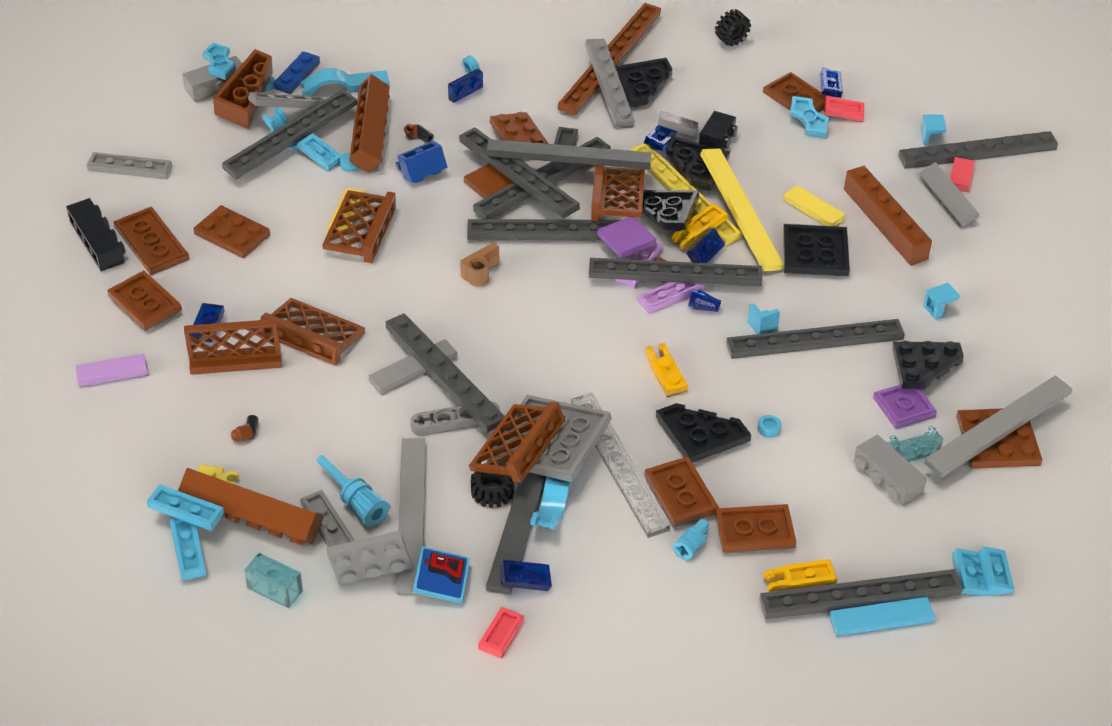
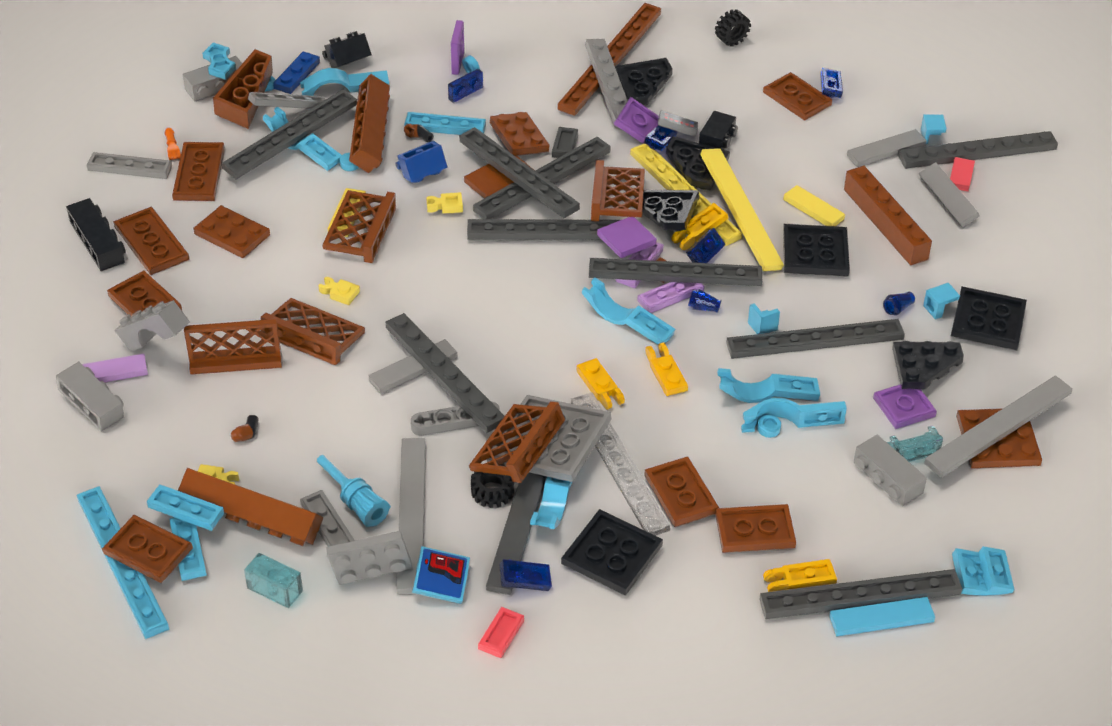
clear blue plate [190,303,225,342] -> none
medium nougat plate [460,242,499,287] -> none
dark grey tile [486,139,651,169] -> none
black plate [656,403,751,463] -> none
medium azure hinge [673,519,710,560] -> none
medium azure tile [789,96,829,138] -> none
coral tile [824,96,864,122] -> none
none -> light grey brick [56,361,124,431]
none -> medium azure tile [77,486,169,639]
none -> dark orange tile [102,515,193,583]
none -> light grey arch [114,300,190,351]
none -> orange piece [165,128,181,160]
none -> dark orange tile [172,142,225,201]
none -> light yellow plate [318,277,360,305]
none -> black brick [322,31,372,68]
none -> medium azure tile [404,112,486,135]
none -> light yellow plate [426,192,463,214]
none -> medium lavender tile [451,20,465,75]
none -> black plate [561,509,663,596]
none -> yellow hinge [576,358,625,409]
none -> medium azure piece [582,277,676,345]
none -> medium lavender tile [614,97,659,144]
none -> medium azure piece [717,368,820,403]
none -> medium azure piece [741,398,847,433]
none -> light grey tile [847,129,927,167]
none -> clear blue cone [883,291,915,315]
none -> black plate [951,286,1027,350]

